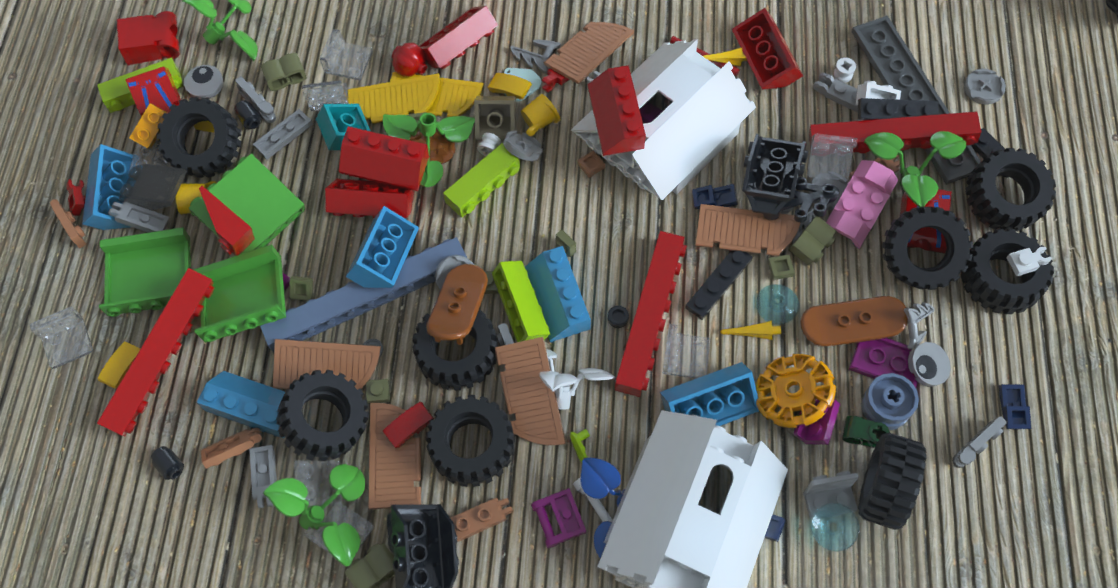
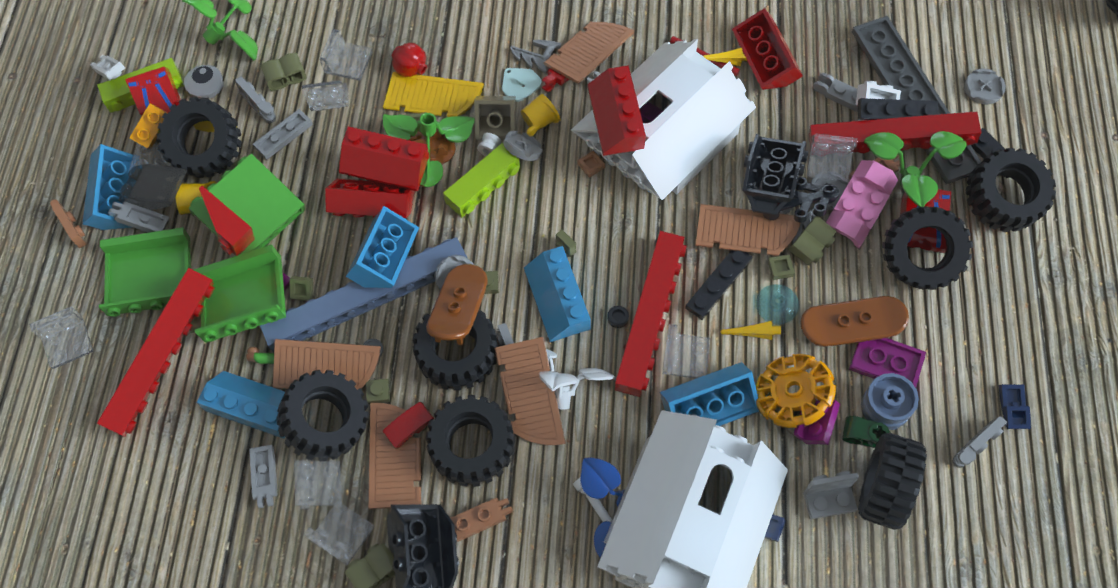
red plate [66,179,86,216] -> none
yellow slope [98,341,141,389] -> none
red piece [117,11,180,65] -> none
black brick [151,446,184,480] -> none
nougat hinge [200,428,262,469] -> none
black brick [234,100,262,129] -> none
bright green plant [263,464,365,567] -> none
teal slope [316,104,371,150] -> none
yellow piece [348,73,440,123] -> none
slope [419,6,498,69] -> none
yellow slope [487,73,532,99] -> none
lime brick [492,261,550,342] -> none
magenta plate [531,488,587,548] -> none
lime bar [570,429,590,463] -> none
dark blue slope [692,183,738,209] -> none
clear light blue dish [811,503,859,551] -> none
white wheel [833,58,856,83] -> none
light grey piece [904,302,934,349] -> none
light grey tile [908,342,951,387] -> none
black tyre [961,229,1054,314] -> none
white plate [1006,247,1052,276] -> none
none -> white hinge [90,55,125,80]
none -> bright green arm [246,347,274,364]

